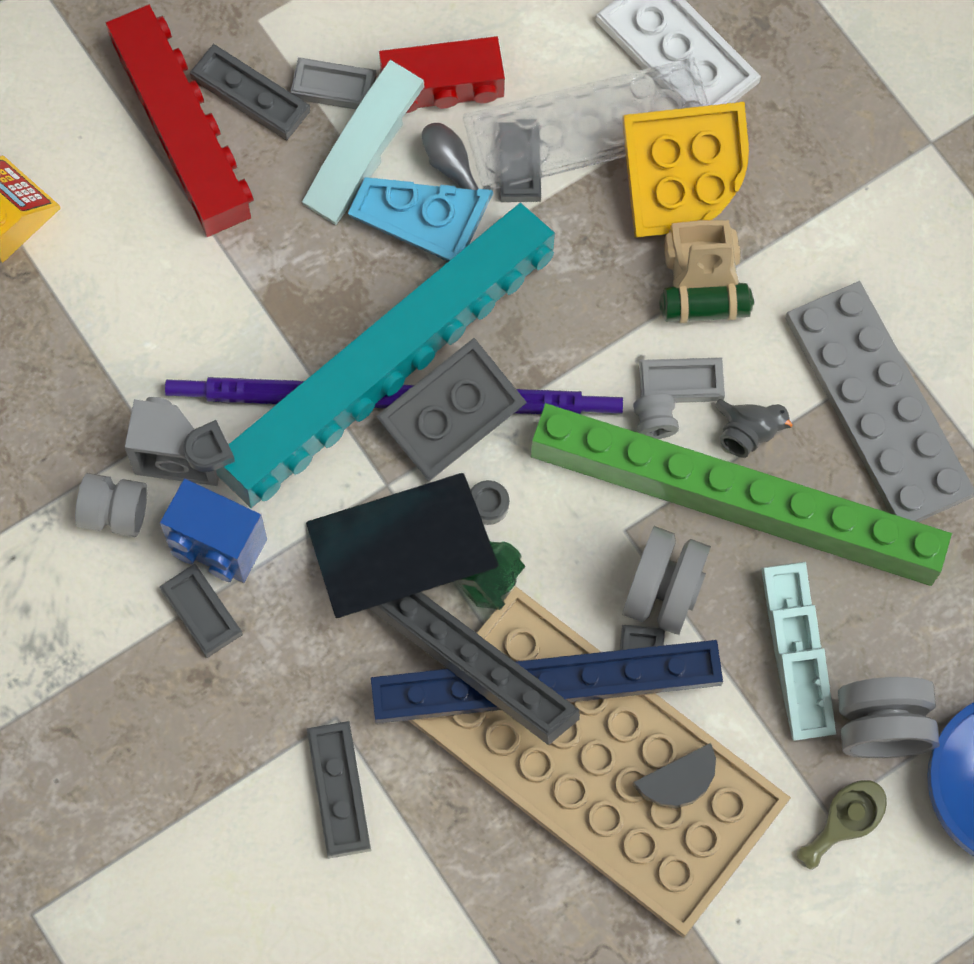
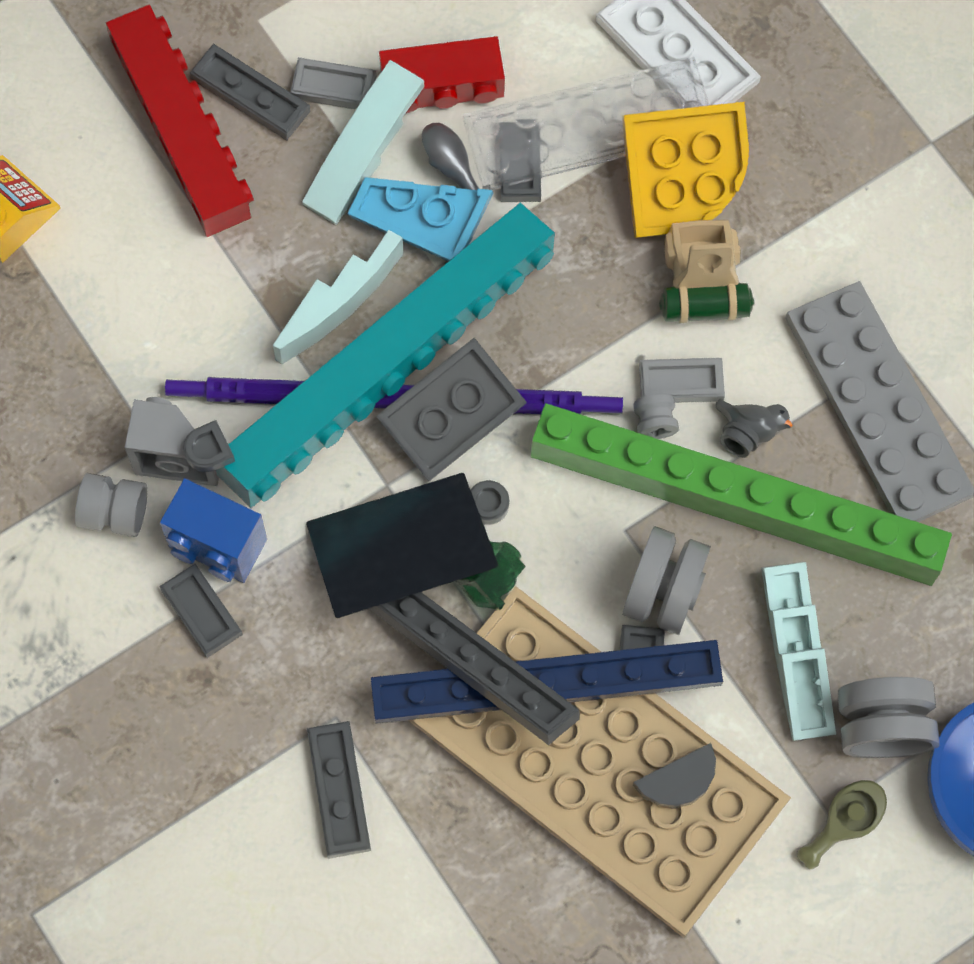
none -> light aqua slope [273,230,403,364]

